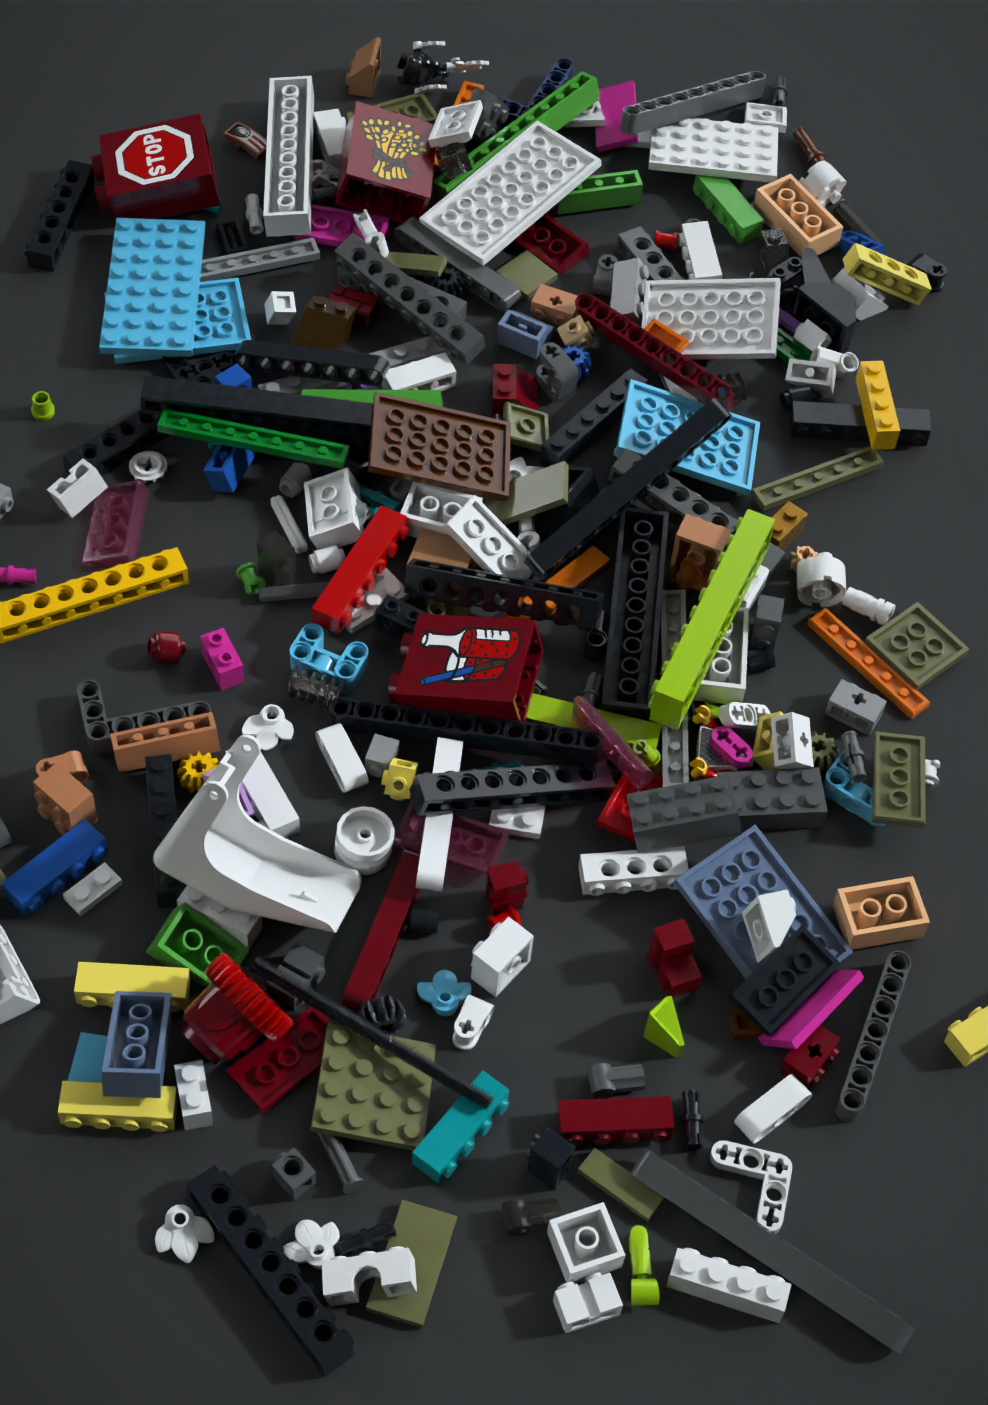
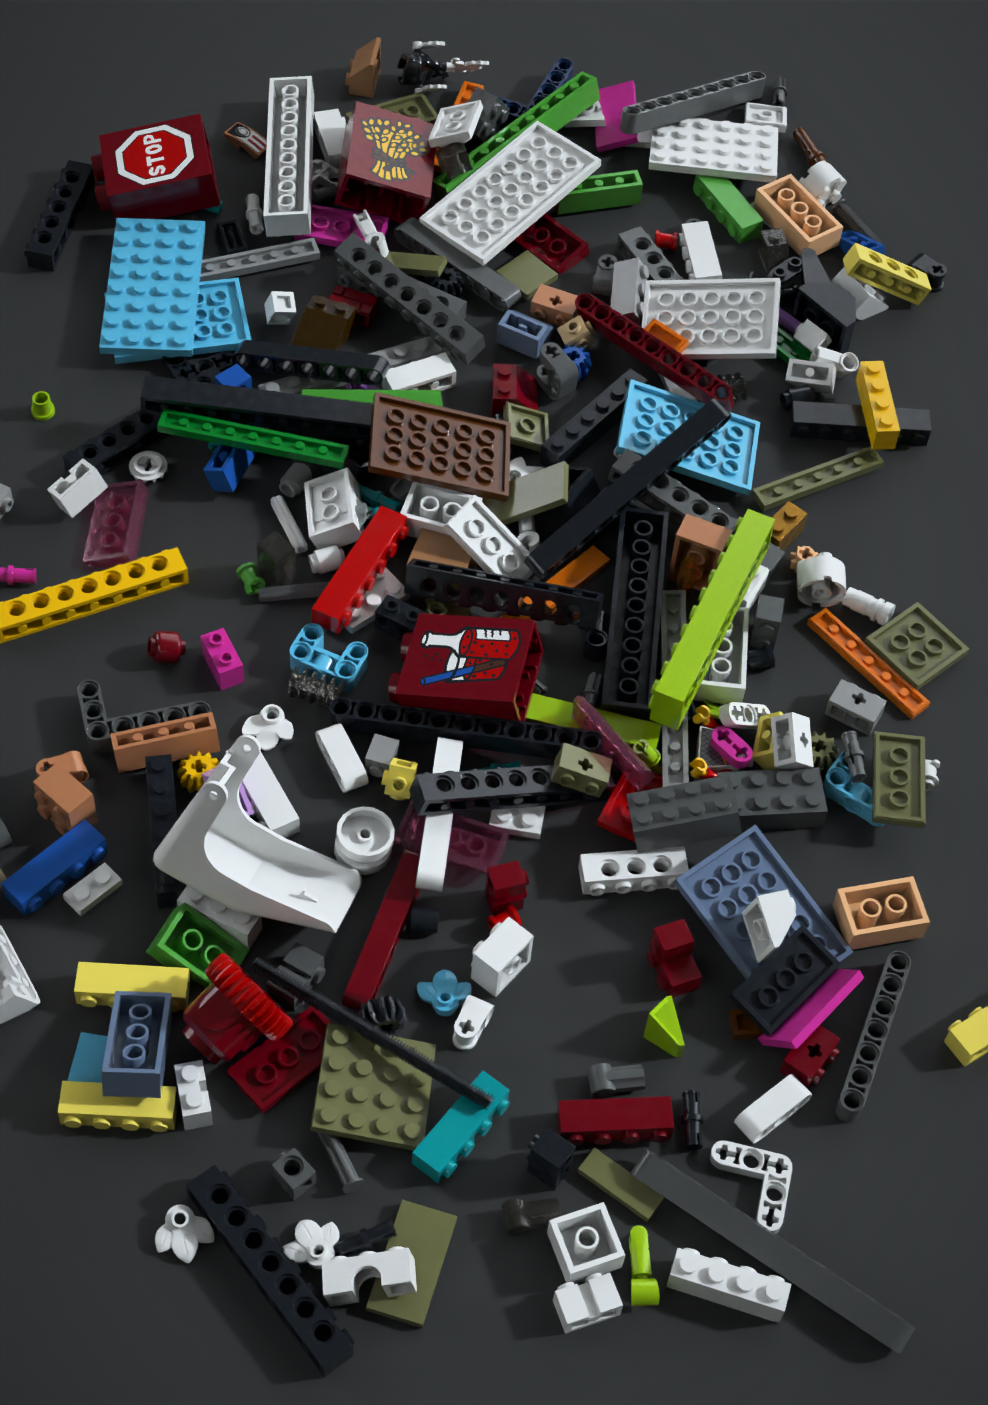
none -> olive brick [551,743,612,797]

